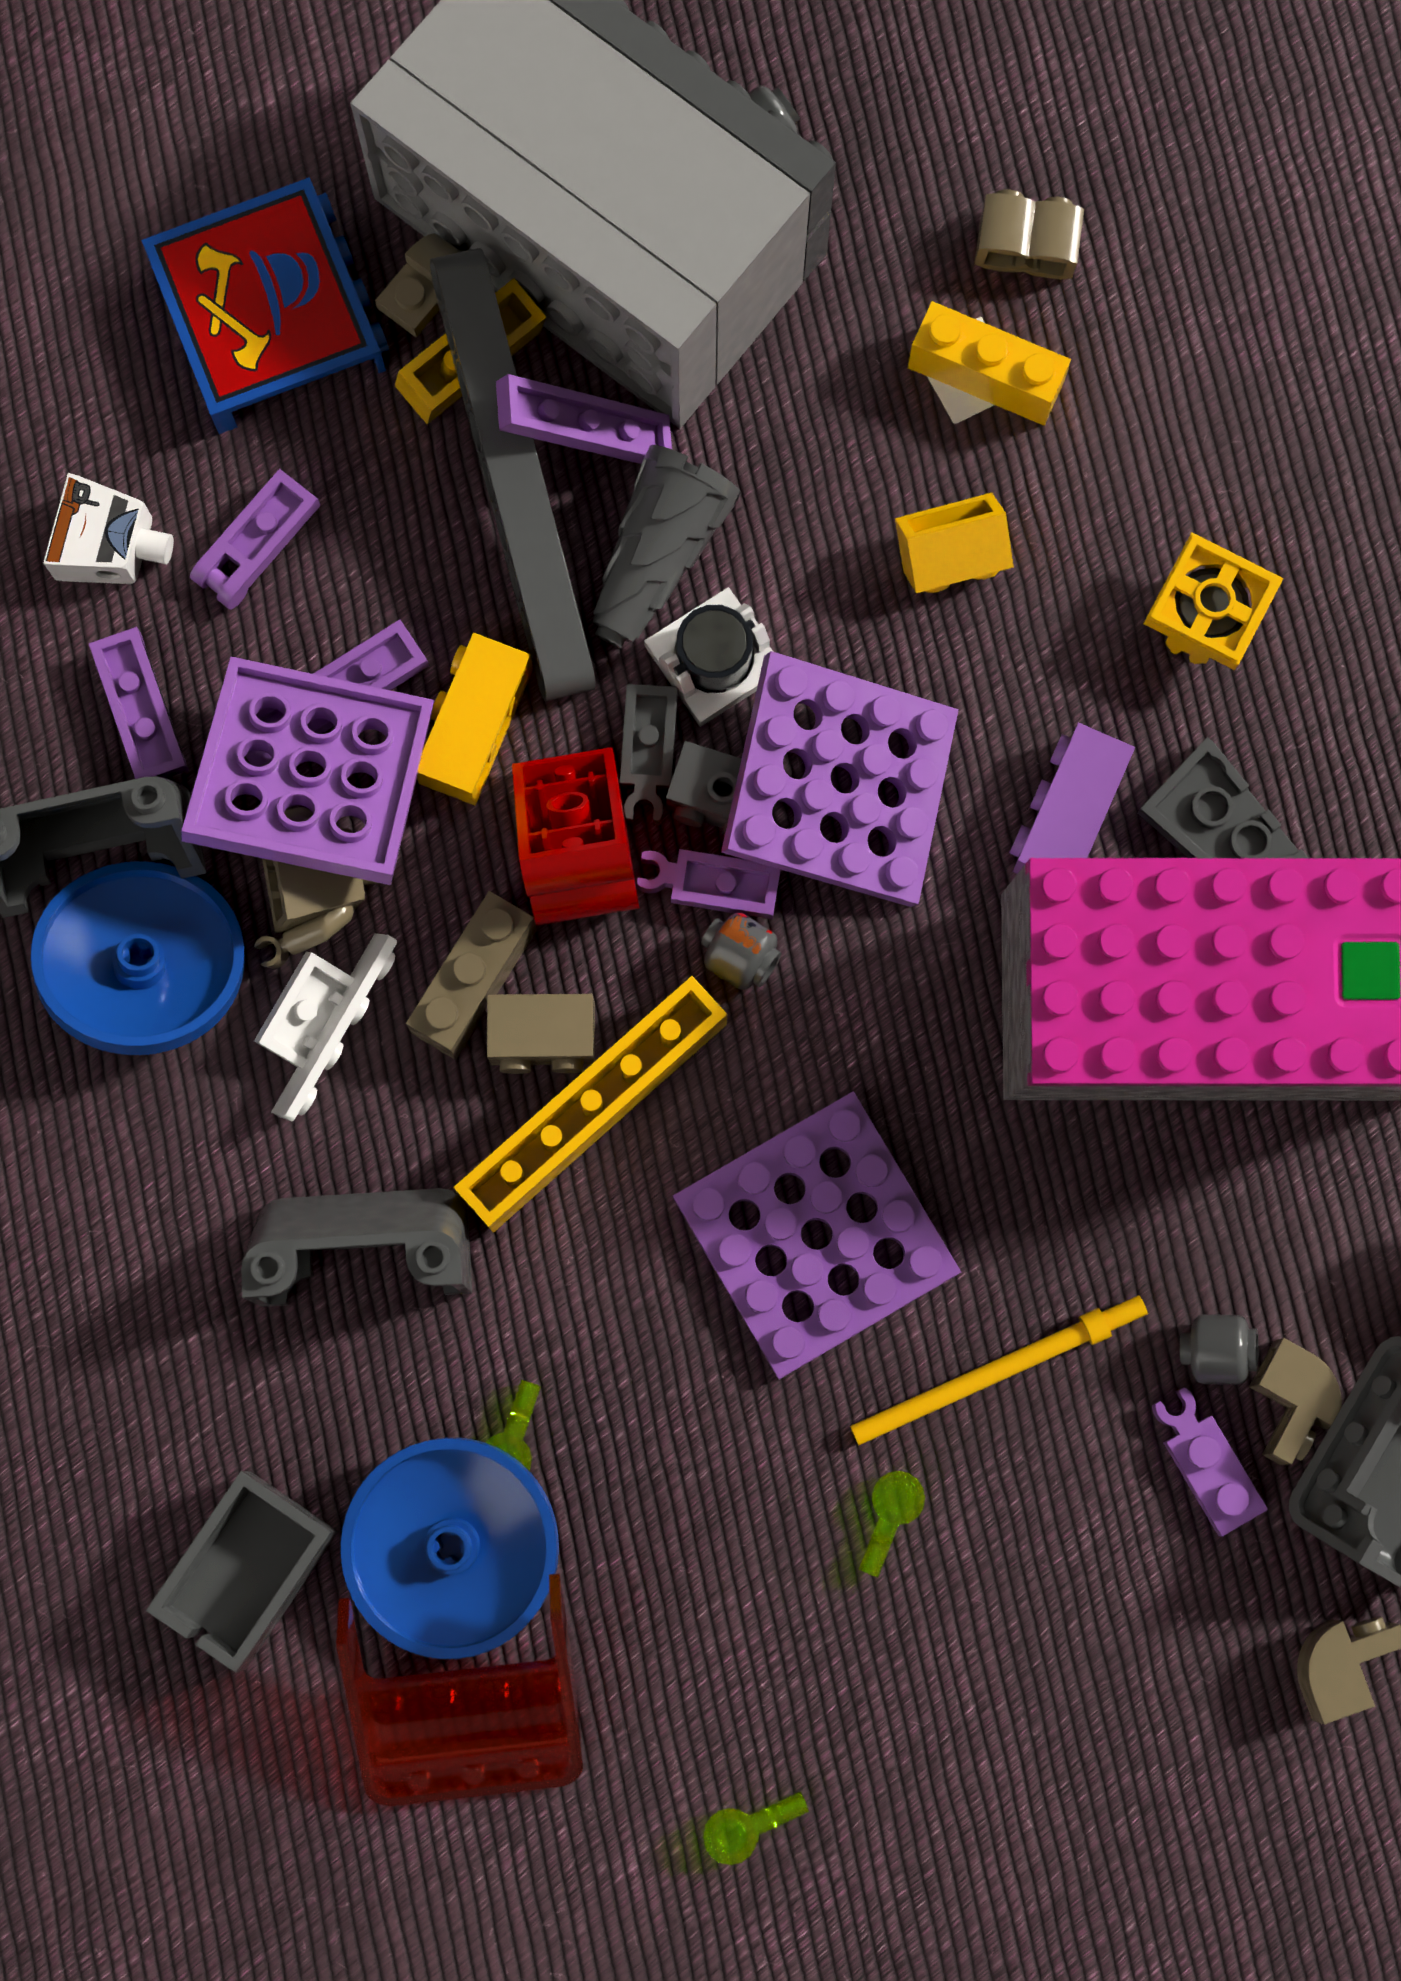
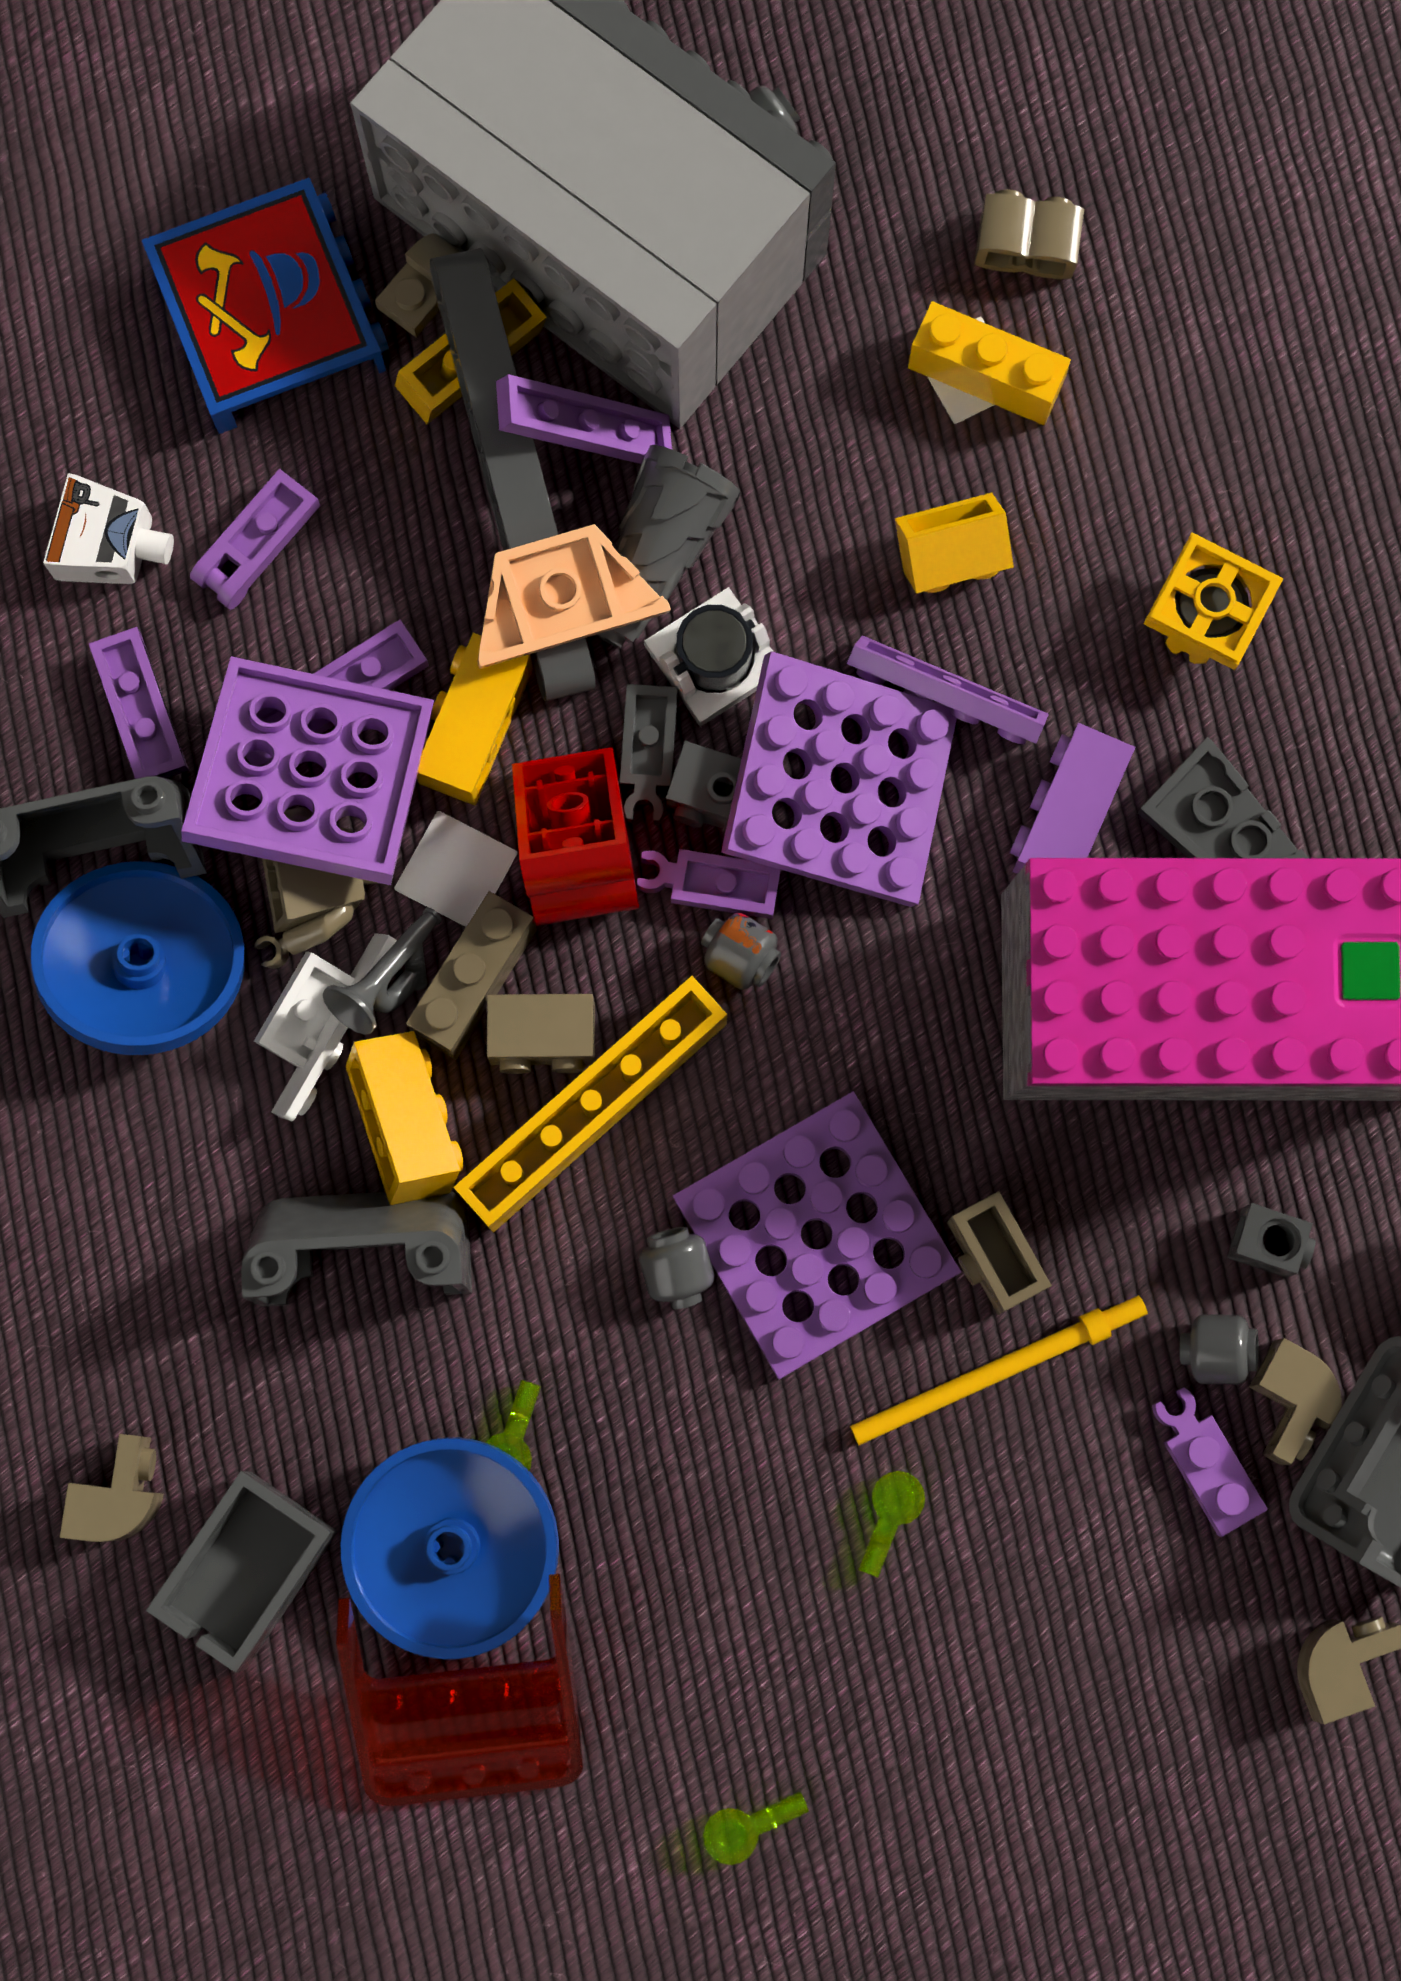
none -> dark tan brick [60,1434,164,1542]
none -> dark grey piece [322,907,442,1035]
none -> yellow brick [345,1031,463,1205]
none -> white sticker [394,811,518,927]
none -> light nougat wing [477,524,671,669]
none -> dark grey head [639,1227,714,1309]
none -> medium lavender plate [847,635,1049,744]
none -> dark tan brick [947,1191,1052,1315]
none -> dark grey brick [1227,1203,1316,1278]

